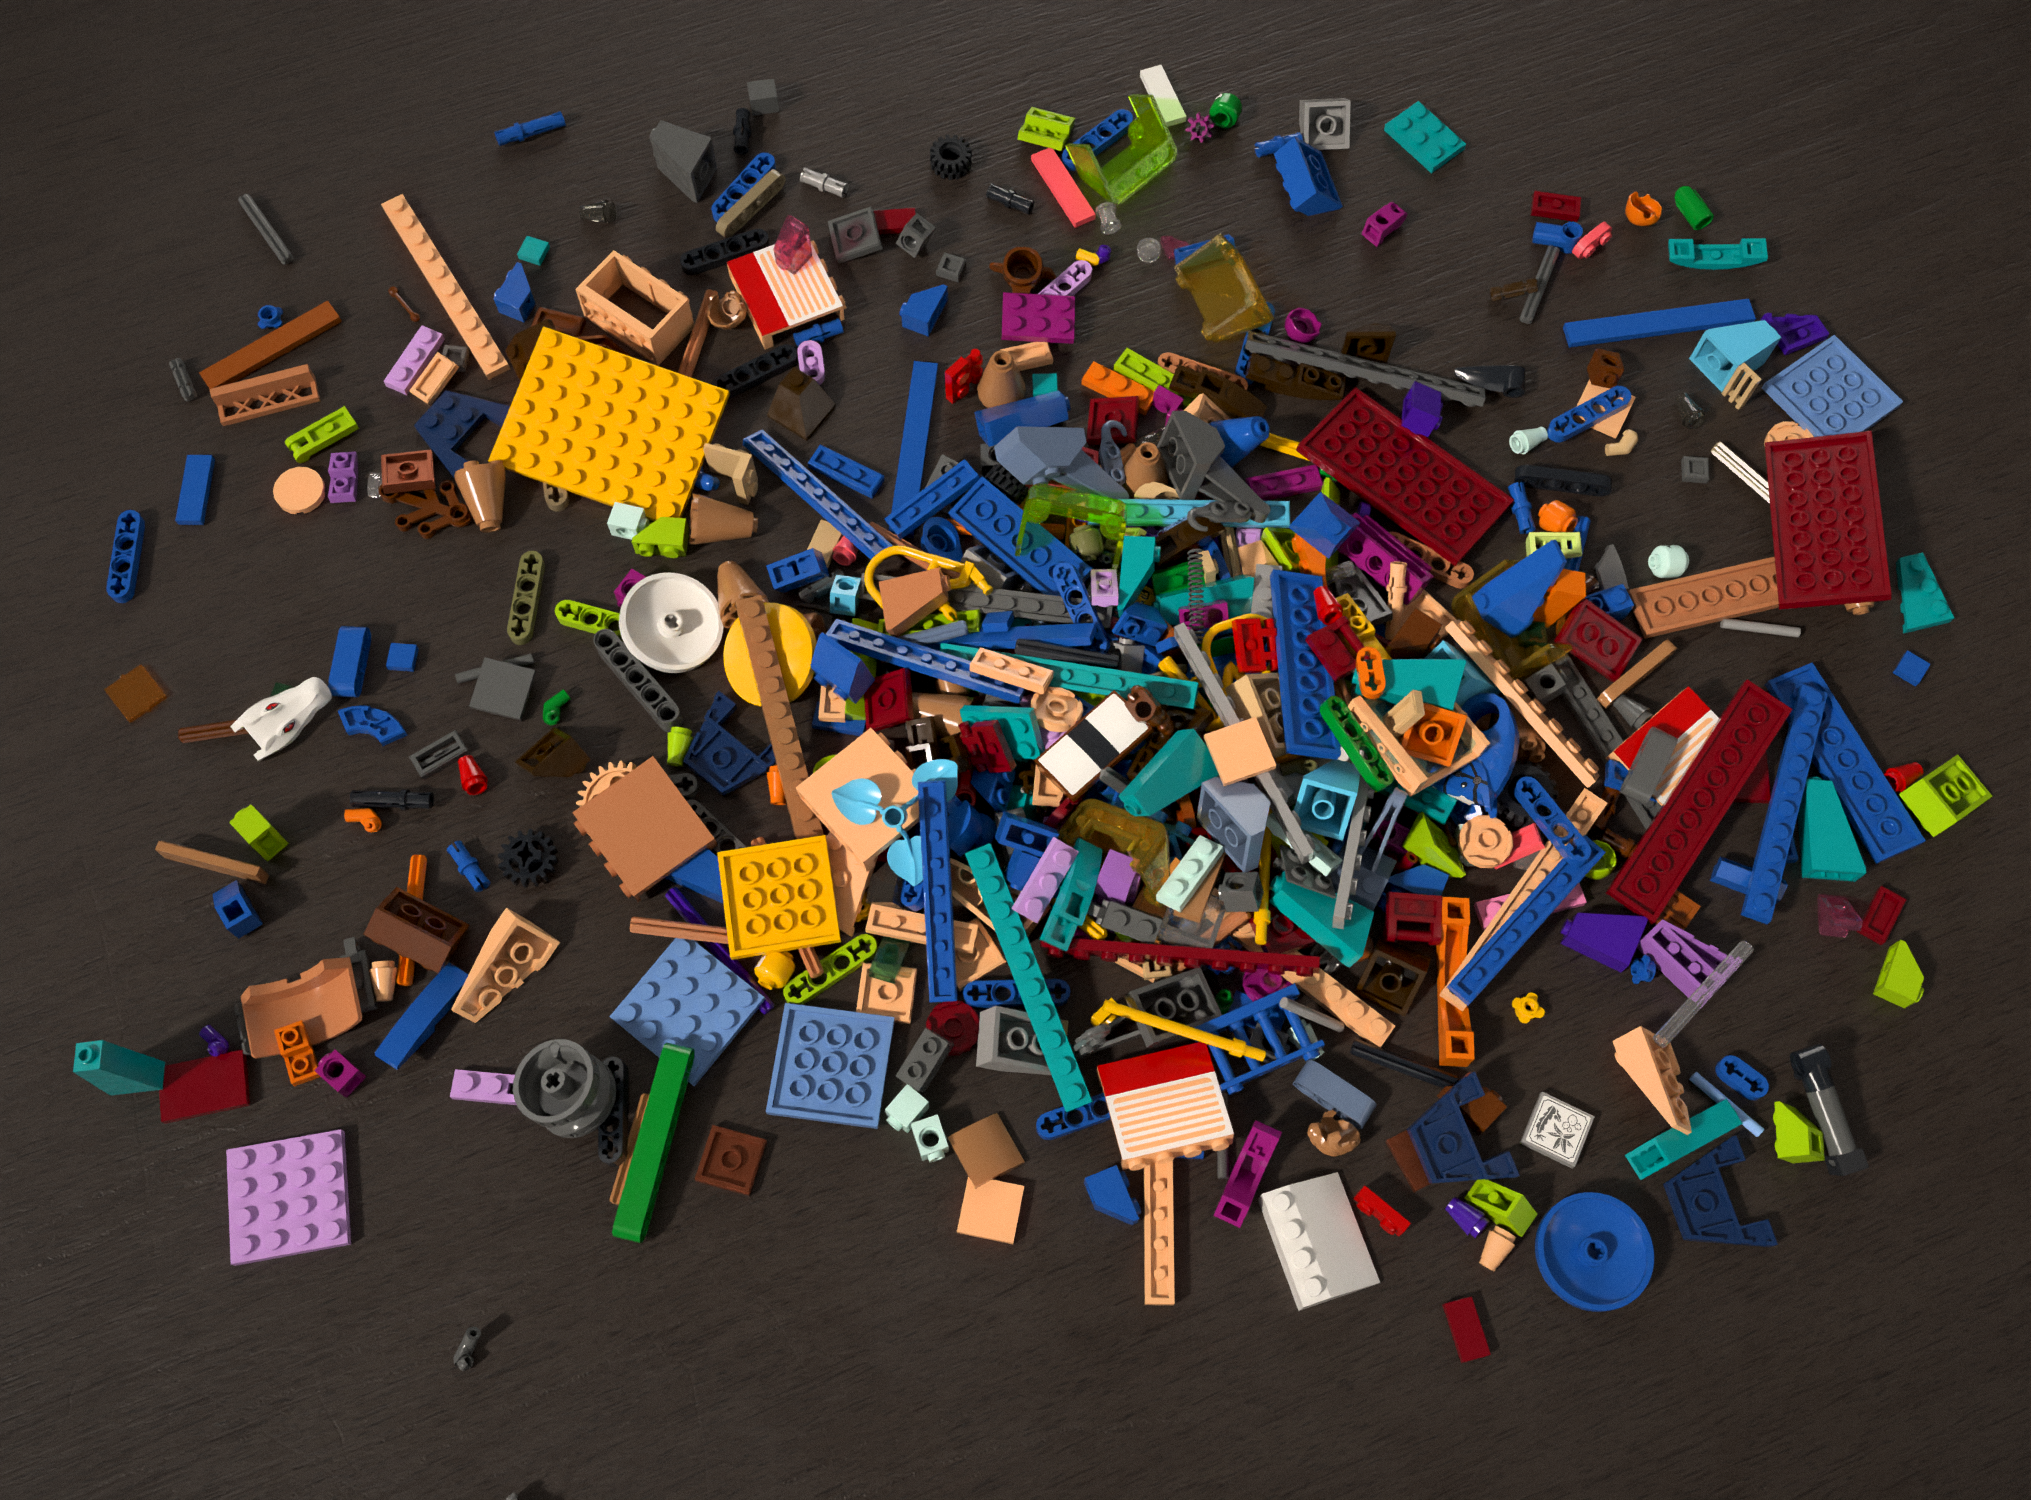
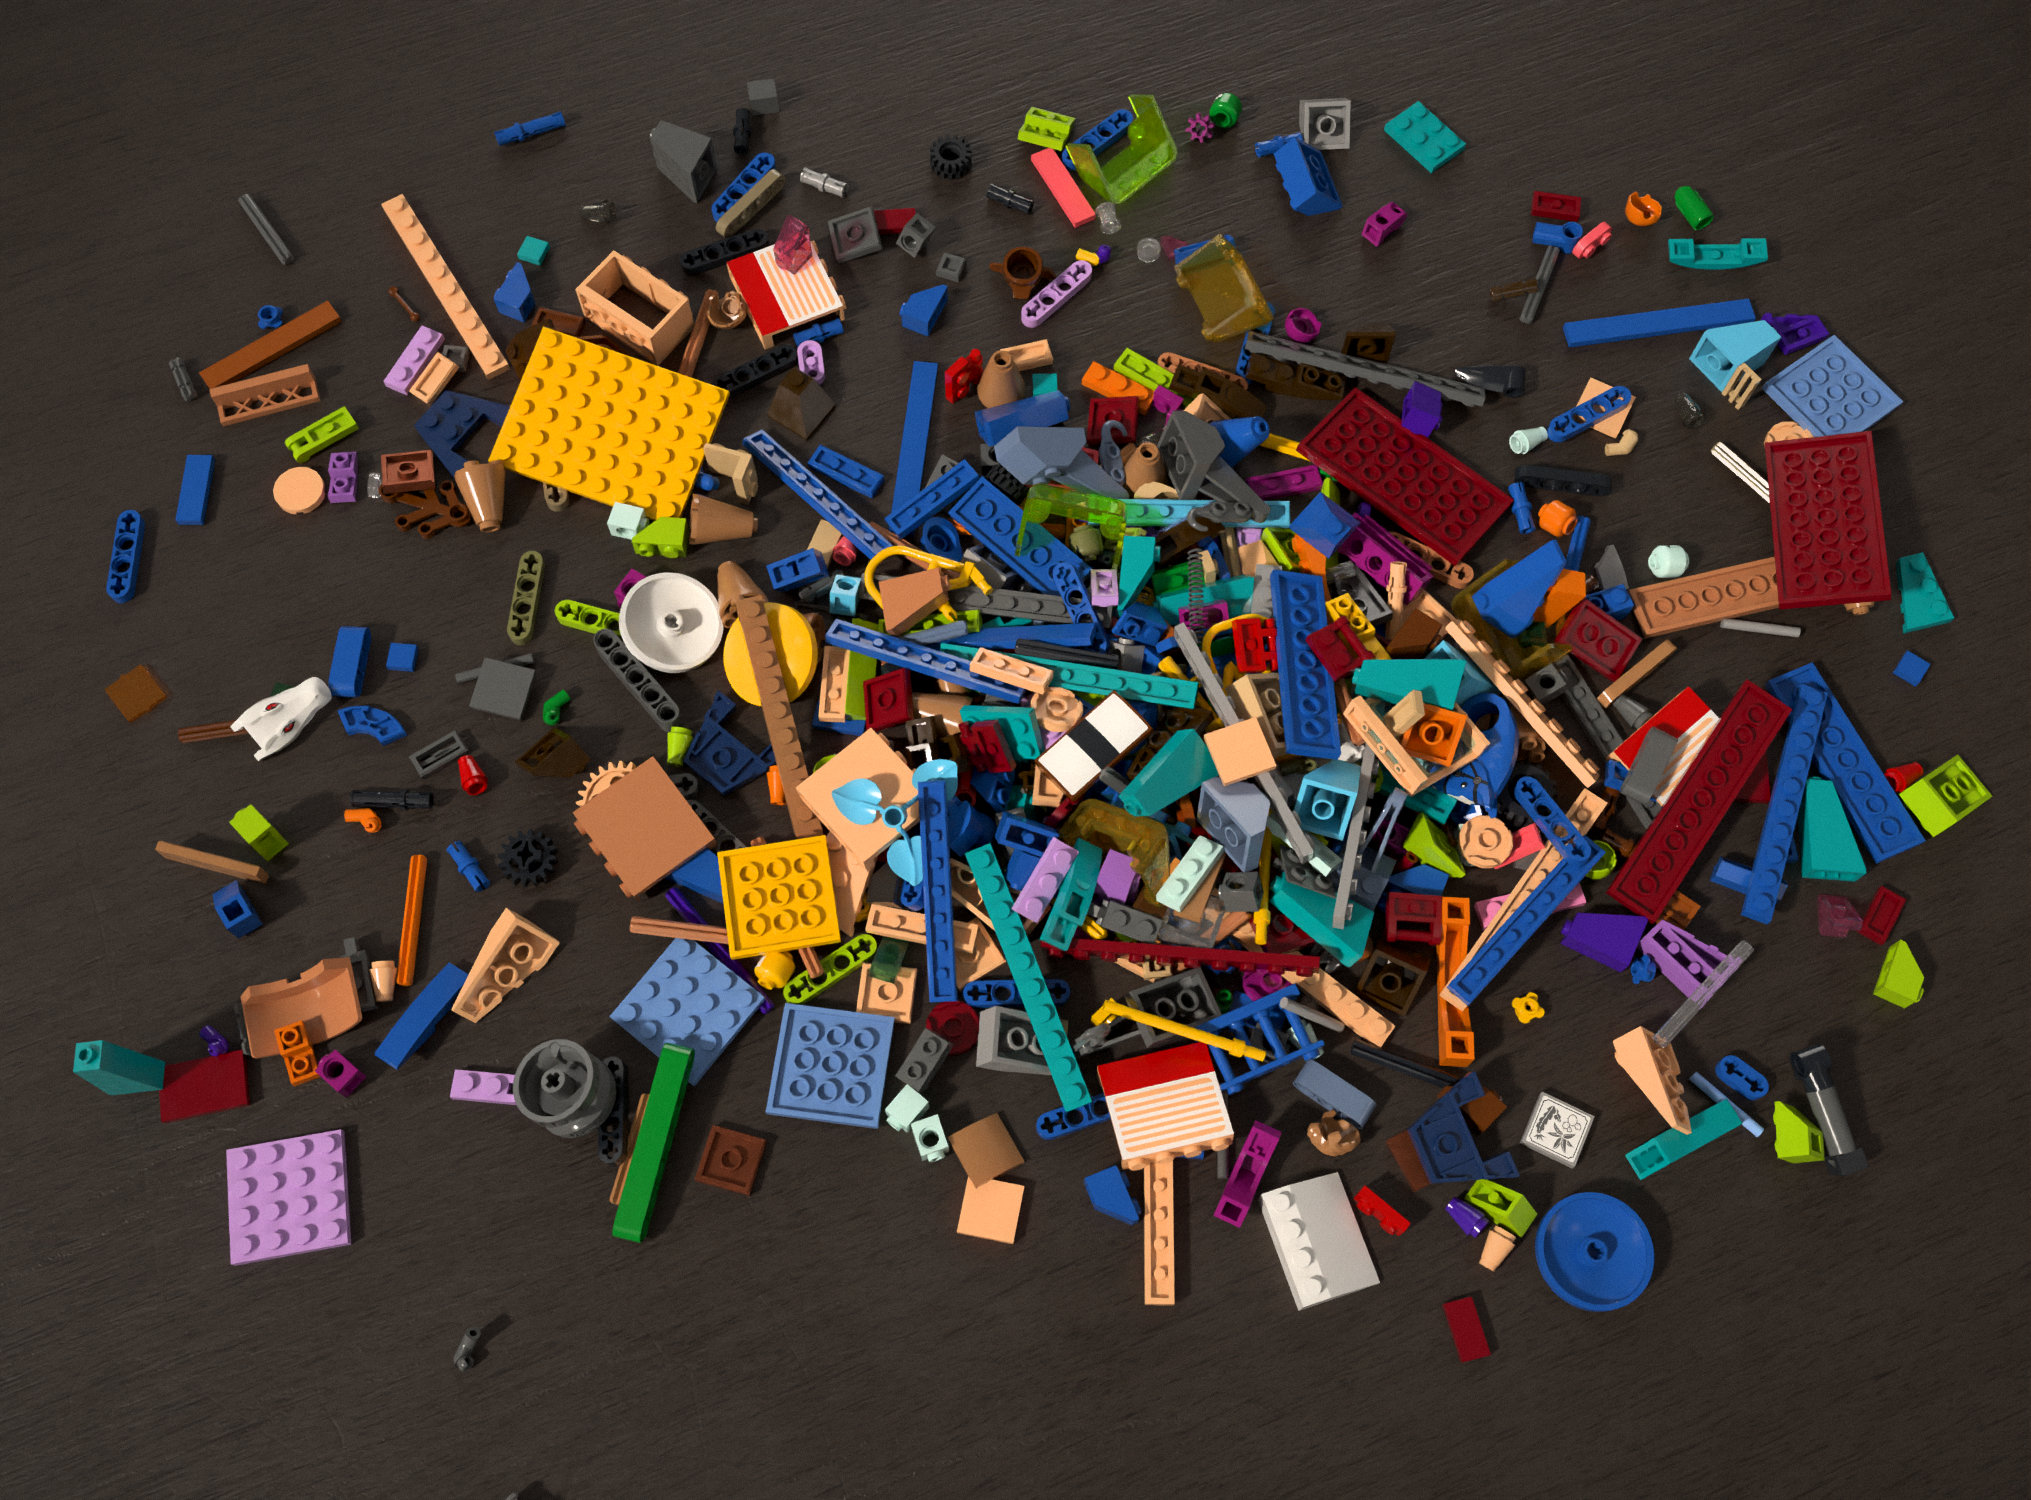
reddish brown slope [363,887,470,973] -> none
blue slope [810,632,875,704] -> none
blue tile [982,611,1014,633] -> none
magenta plate [1001,292,1075,344] -> none
reddish brown animal [1124,685,1174,735] -> none
white tile [1140,65,1186,128] -> none
red cone [1313,586,1343,625] -> none
green beam [1319,696,1393,791] -> none
orange beam [1356,647,1386,699] -> none
yellowish green slope [1526,532,1582,559] -> none
reddish brown brick [1587,348,1624,389] -> none
dark blue wing [1663,1136,1778,1247] -> none
dark grey tile [1681,456,1709,484] -> none

